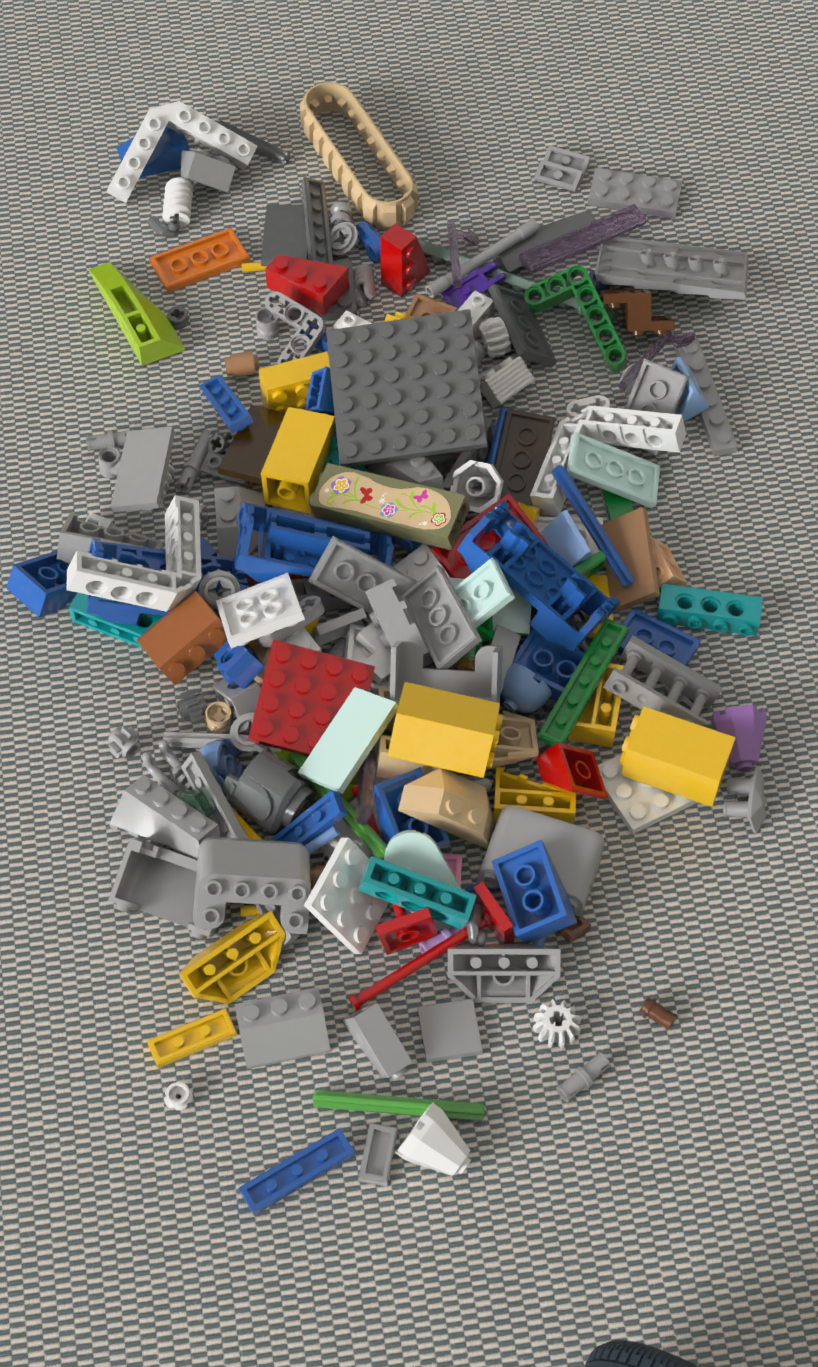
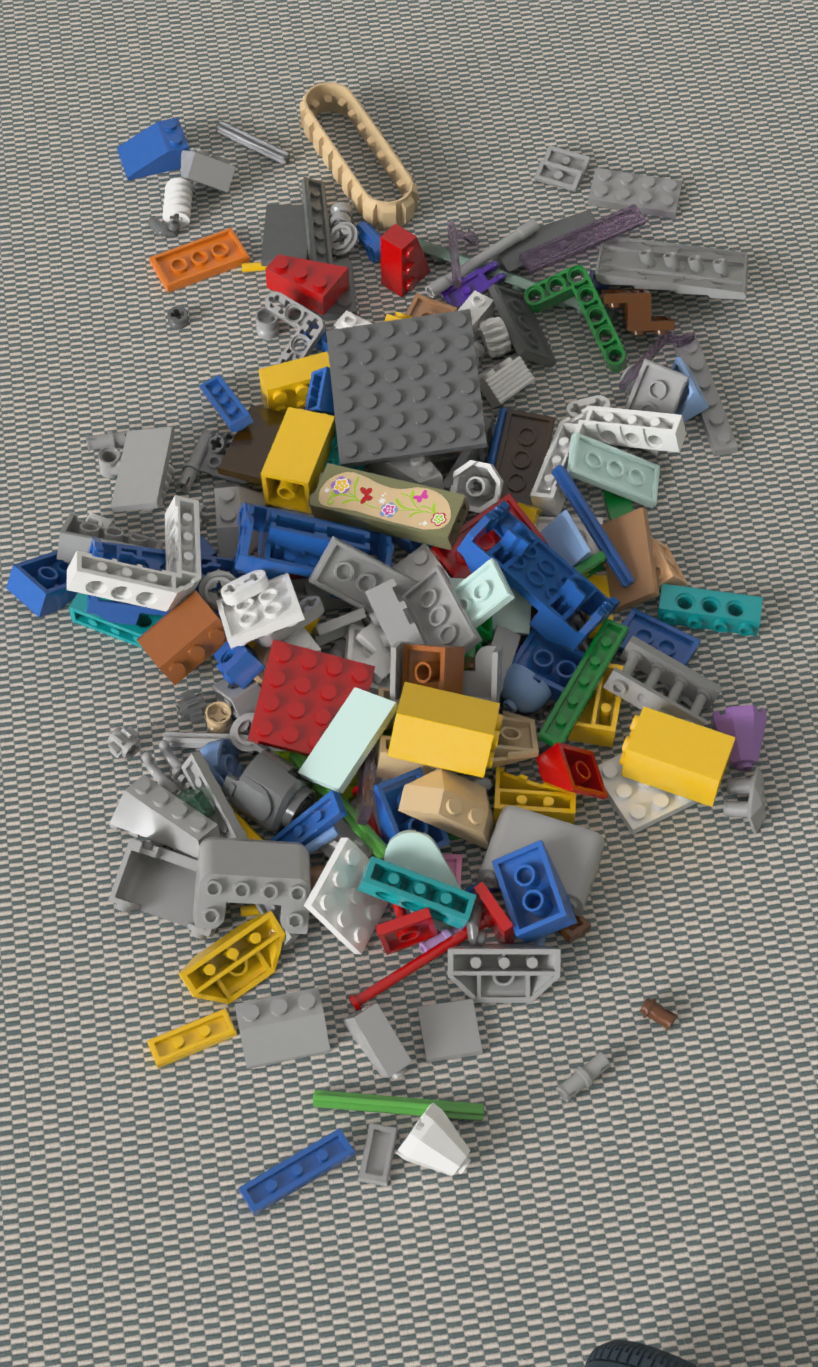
lime wedge [89,262,185,366] -> none
white brick [106,101,257,203] -> none
white plate [164,1082,193,1110] -> none
medium nougat brick [224,351,259,378] -> none
light grey hinge [353,264,376,307] -> none
white gear [533,999,581,1049] -> none
none -> white beam [220,570,270,606]
none -> dark orange slope [401,644,465,695]

